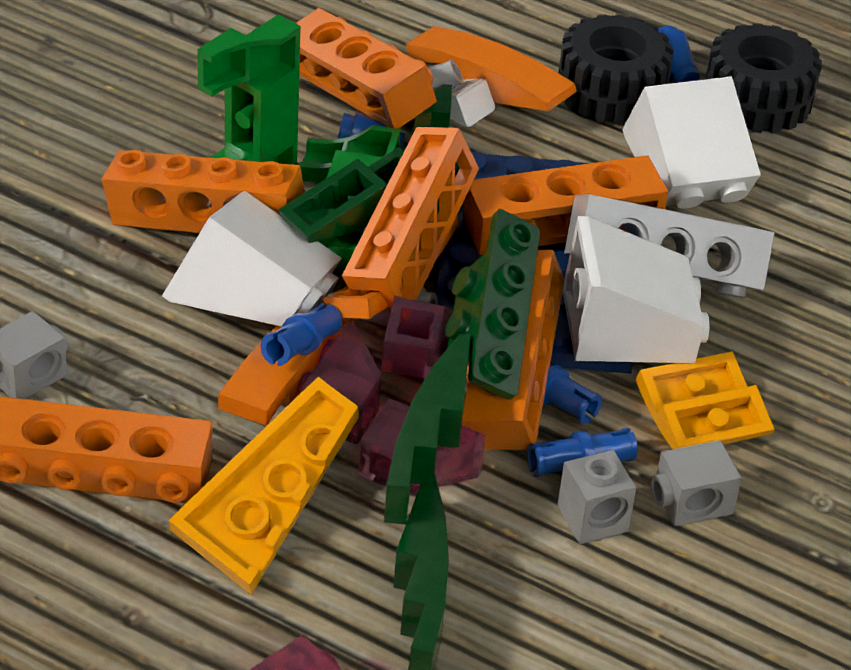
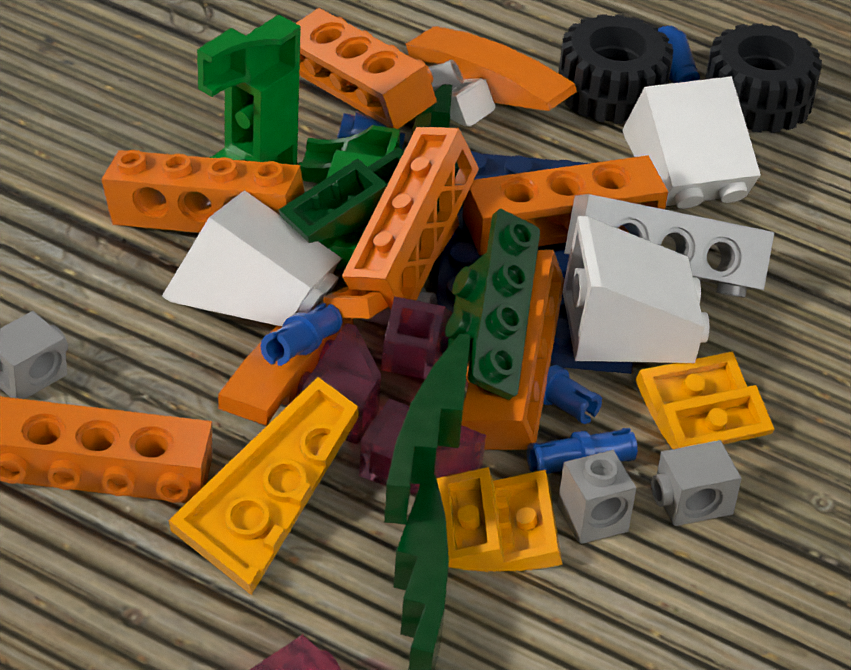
none -> light orange slope [437,467,563,572]

